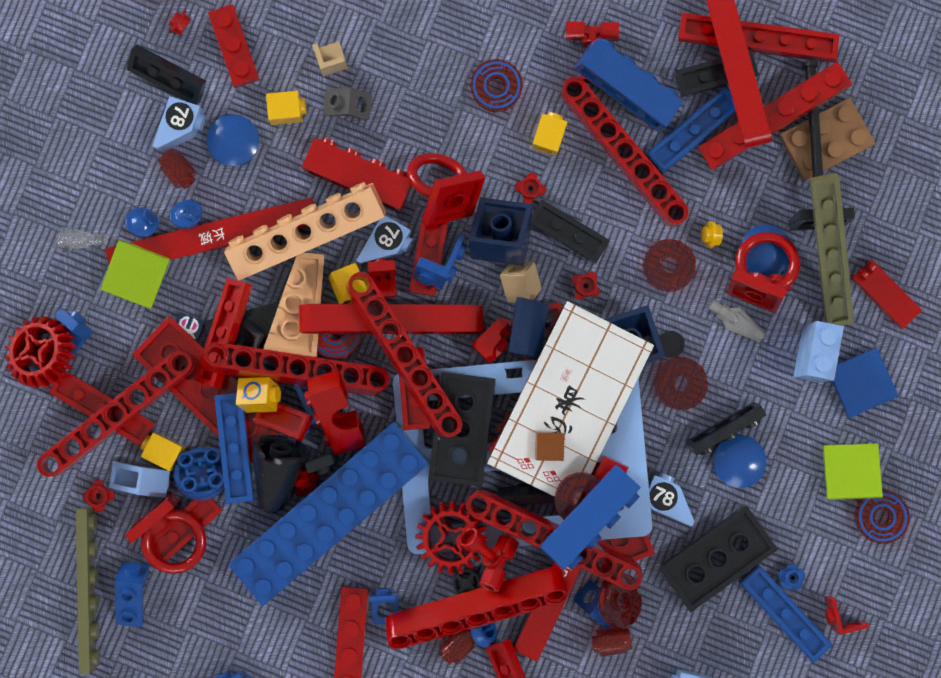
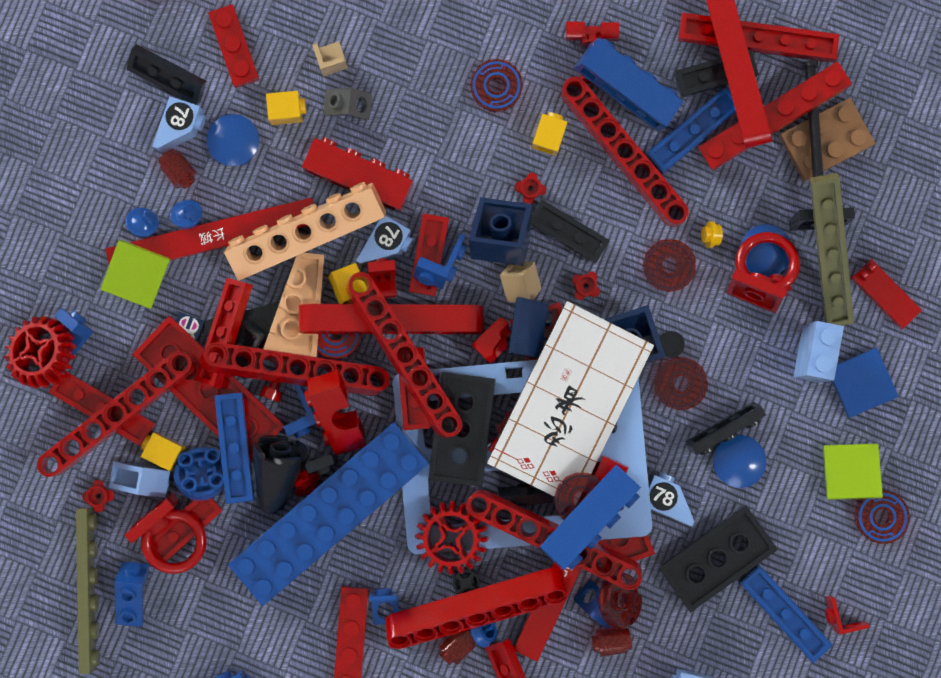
clear cone [57,227,108,253] -> none
red plate [168,10,191,36] -> none
yellow brick [236,377,281,413] -> none
red tile [253,402,313,442] -> none
red tile [407,153,486,227] -> none
red bar [459,527,519,592] -> none
dark orange tile [535,432,565,461] -> none
light grey piece [708,300,766,342] -> none
blue plate [779,564,805,590] -> none

